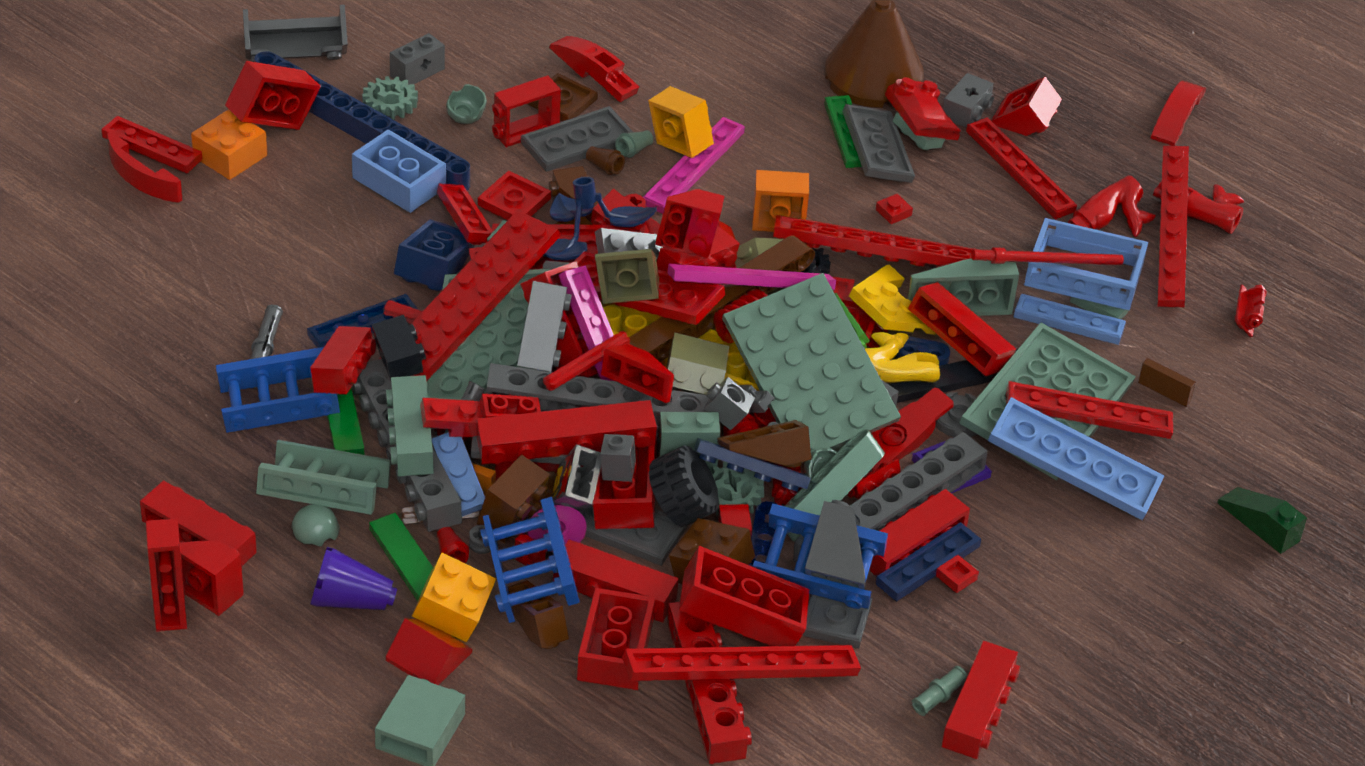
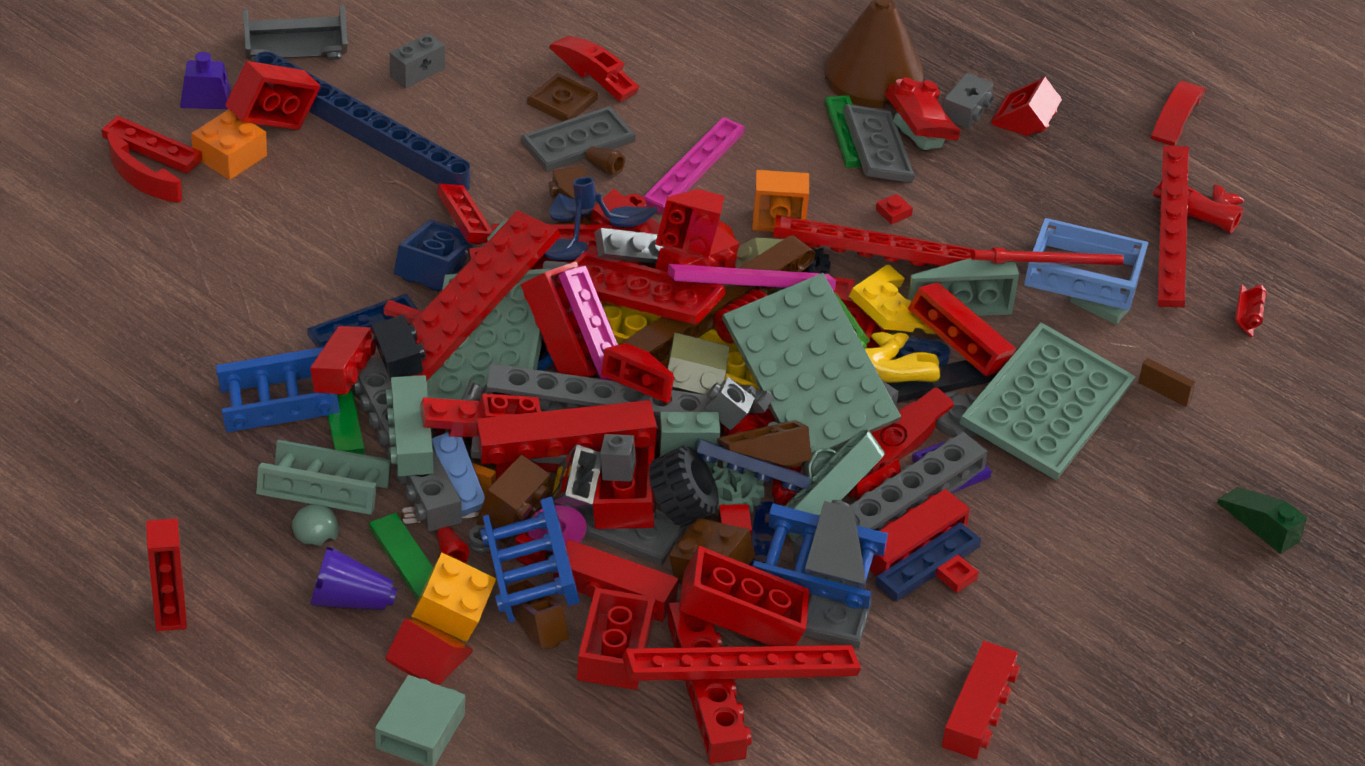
red brick [140,480,257,566] -> none
red slope [180,540,244,616] -> none
dark grey pin [250,304,283,359] -> none
medium blue brick [352,130,446,213] -> none
sand green gear [362,76,418,120] -> none
sand green hair [446,84,487,124] -> none
red plate [477,170,551,220] -> none
red window [492,75,561,148] -> none
brick [517,281,572,372] -> none
red axle [543,331,630,391] -> none
olive slope [595,249,659,304] -> none
sand green cone [615,130,653,158] -> none
light orange brick [648,86,714,158] -> none
sand green pin [912,666,968,716] -> none
red tile [966,117,1077,220] -> none
medium blue plate [988,397,1164,520] -> none
red tile [1006,381,1173,439] -> none
medium blue tile [1014,294,1126,345] -> none
red piece [1068,175,1156,237] -> none
none -> dark purple torso [180,52,231,109]

